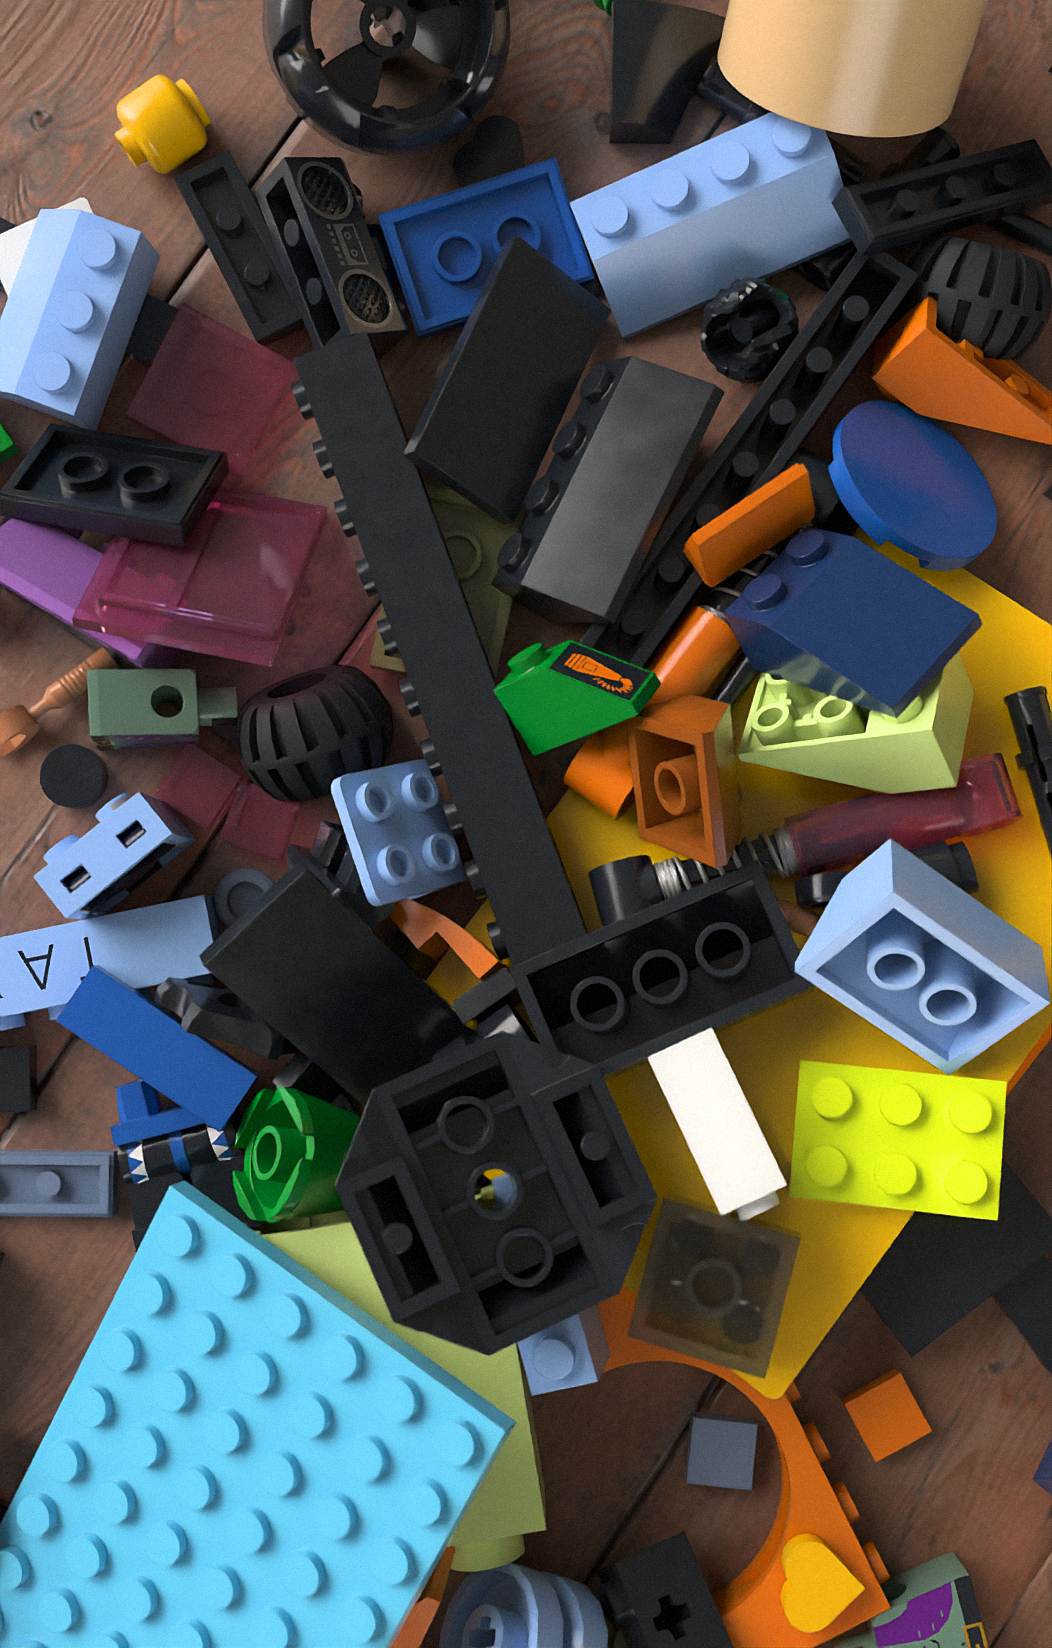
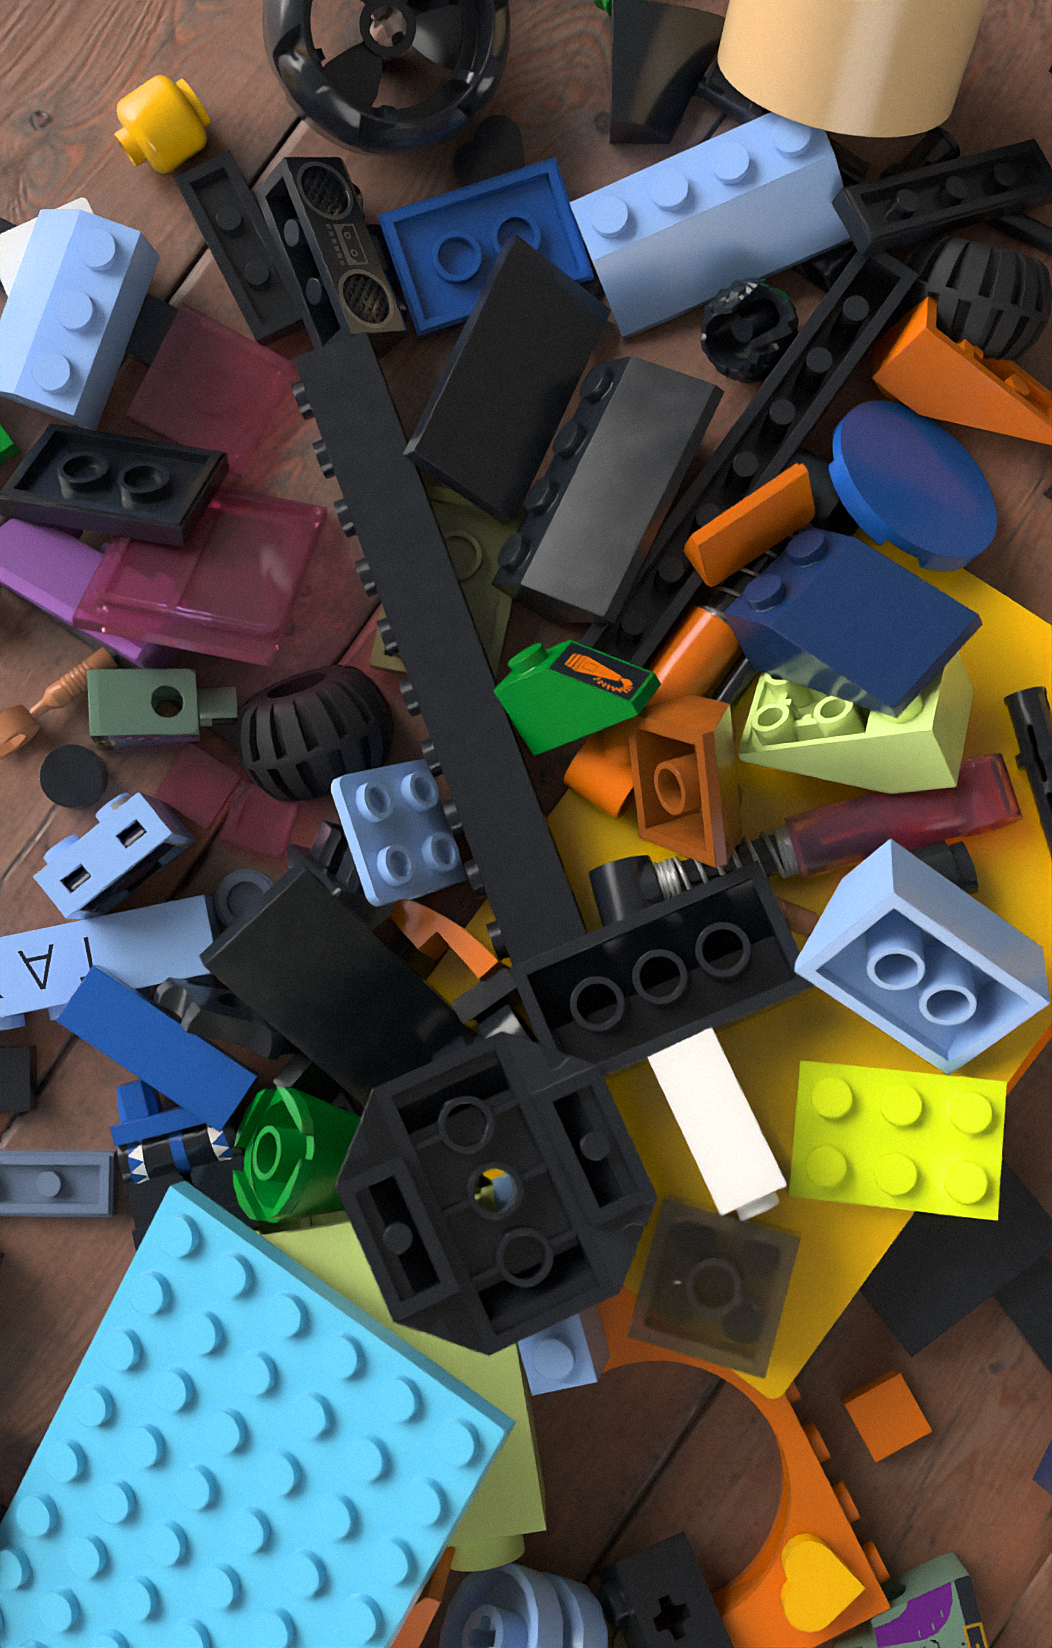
sand blue tile [685,1411,758,1490] -> none
black tile [794,871,851,909] -> none

